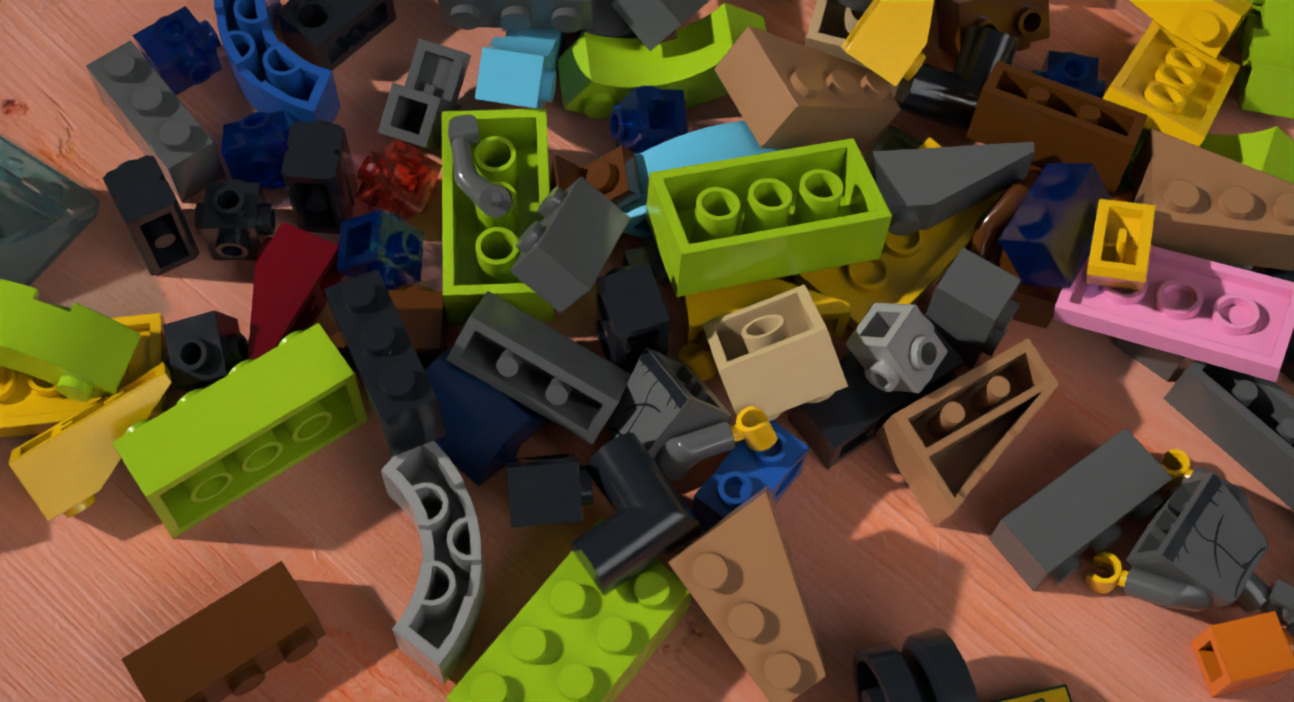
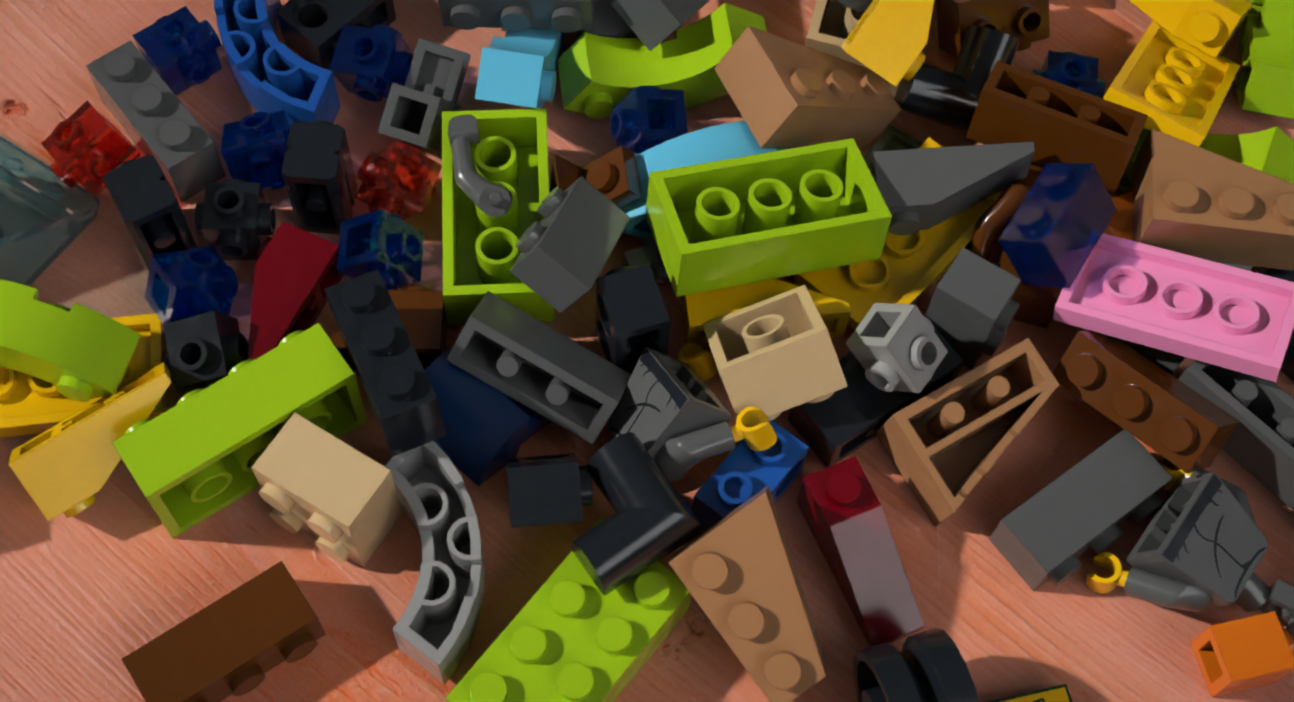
yellow slope [1086,199,1156,291] -> none
none -> clear red brick [41,101,141,197]
none -> clear blue brick [145,246,238,325]
none -> tan brick [251,412,403,567]
none -> clear blue brick [329,24,414,102]
none -> dark red slope [797,456,925,647]
none -> reddish brown brick [1052,330,1240,474]

